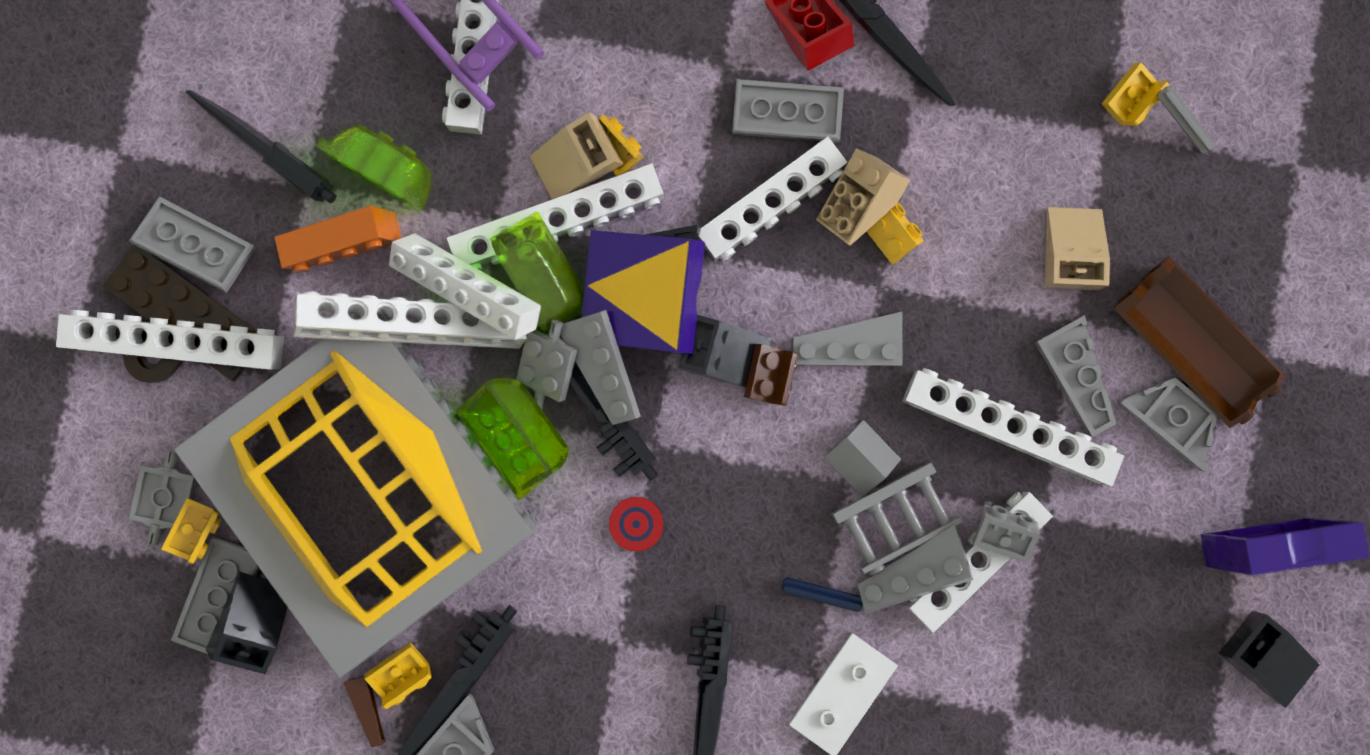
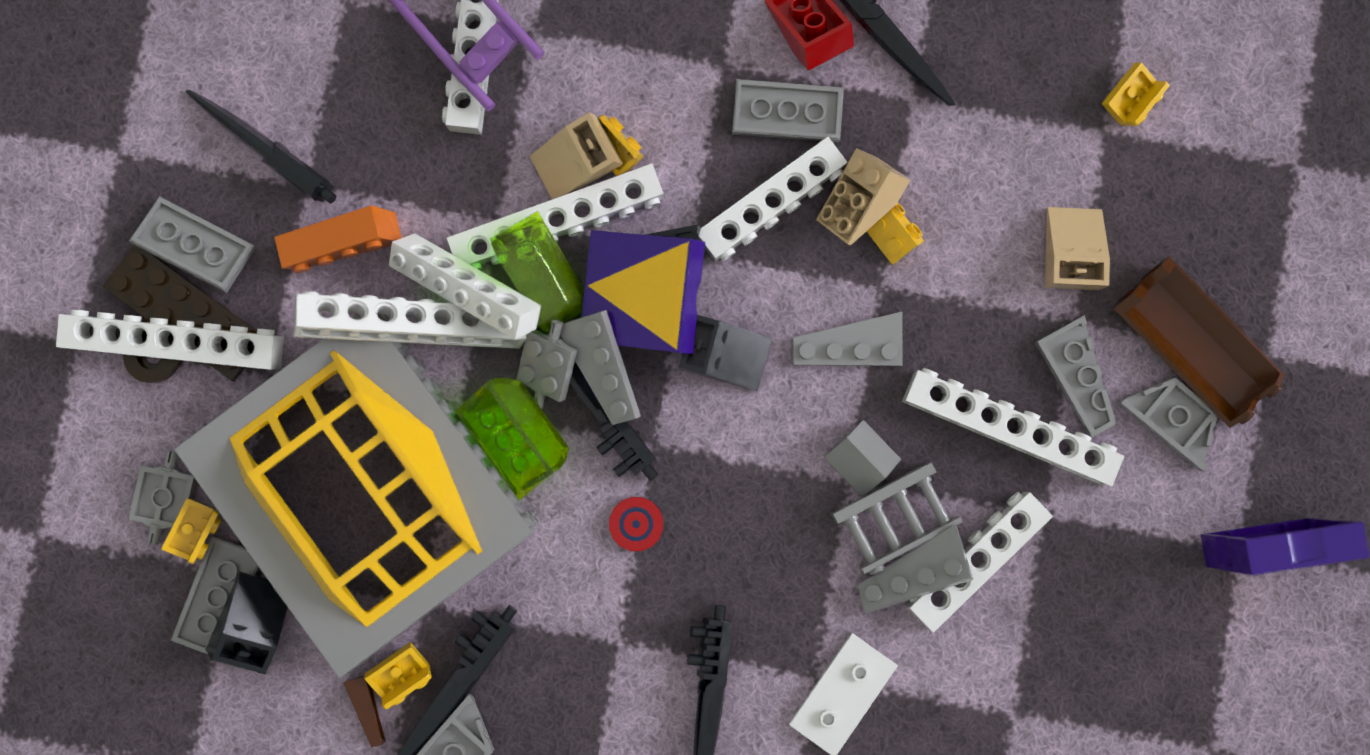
clear neon green windscreen [315,124,432,212] -> none
reddish brown bracket [744,344,797,406] -> none
dark blue axle [782,577,863,612] -> none
light grey bracket [973,505,1040,563] -> none
light grey axle [1157,86,1214,153] -> none
black slope [1218,611,1320,708] -> none

